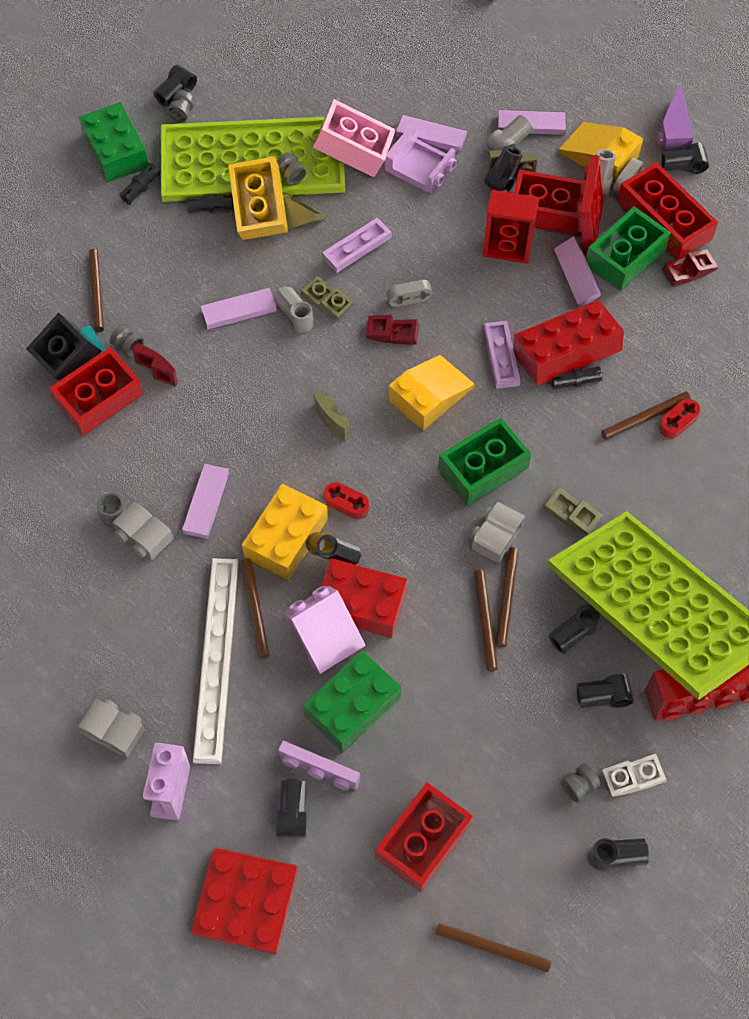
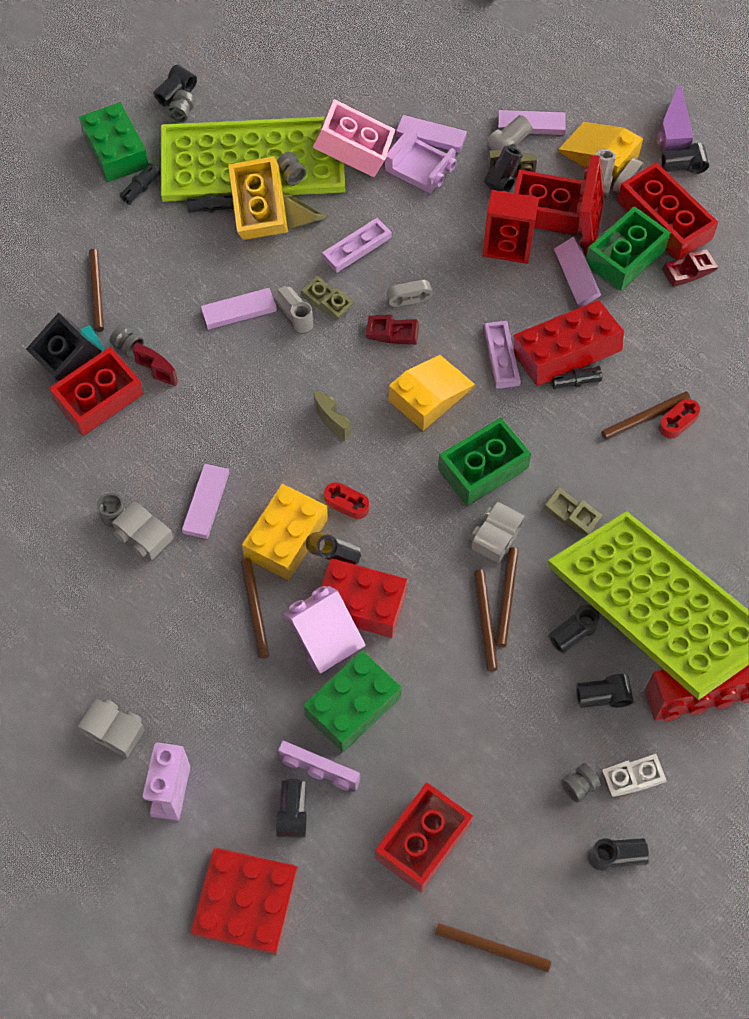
white tile [193,558,239,764] -> none

